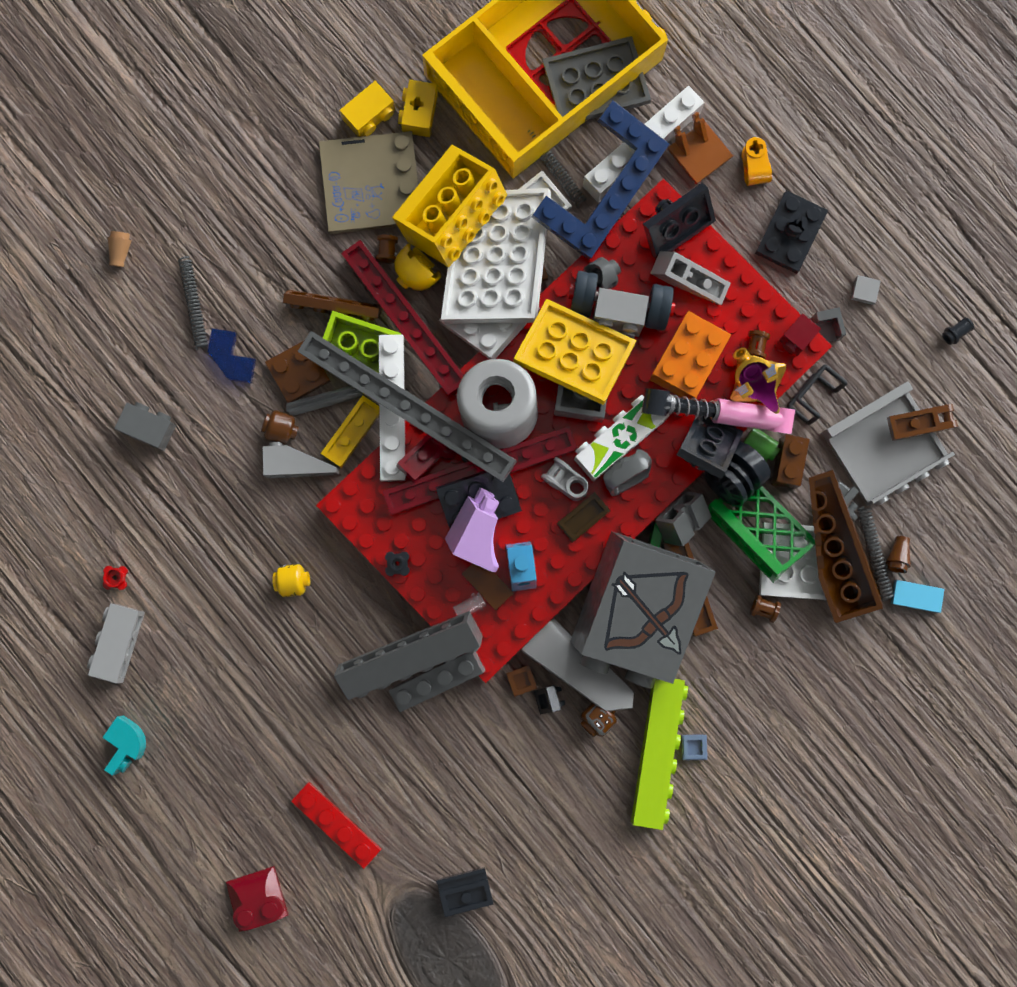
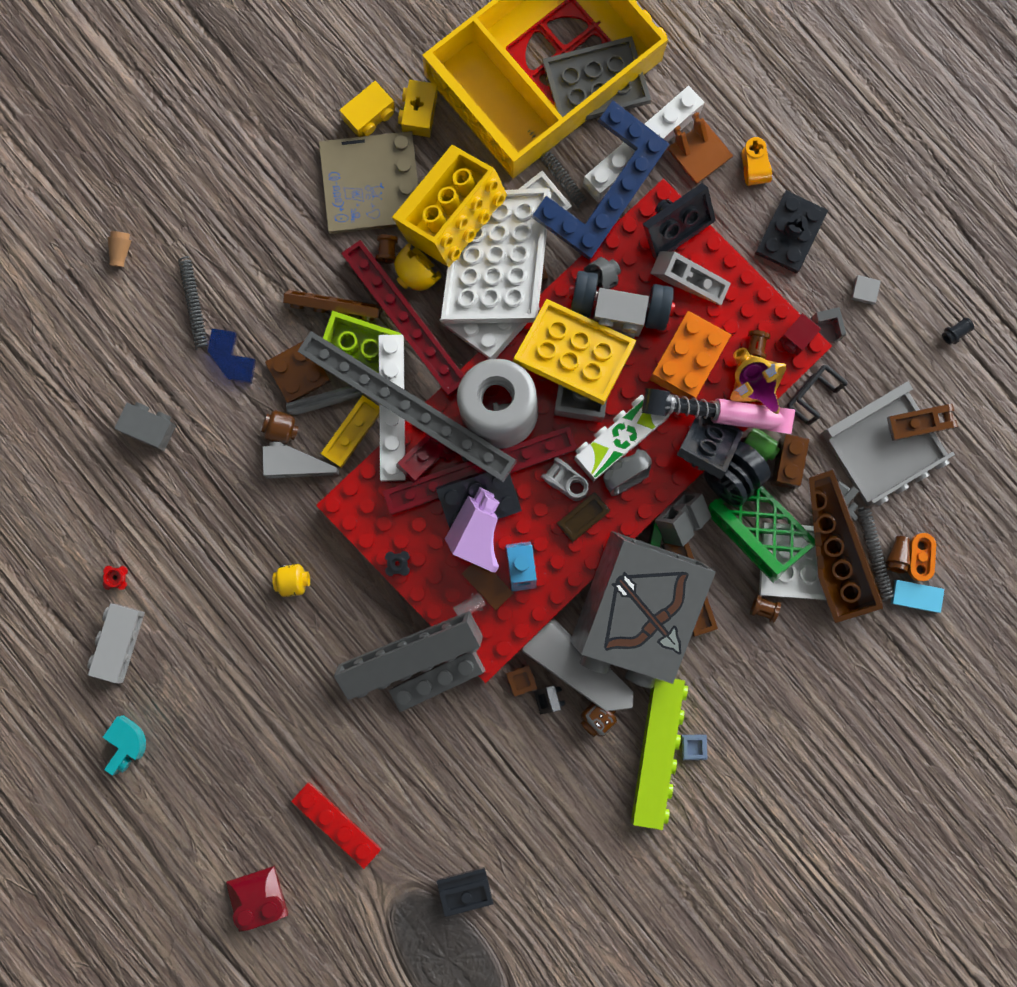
none -> orange plate [908,533,936,582]

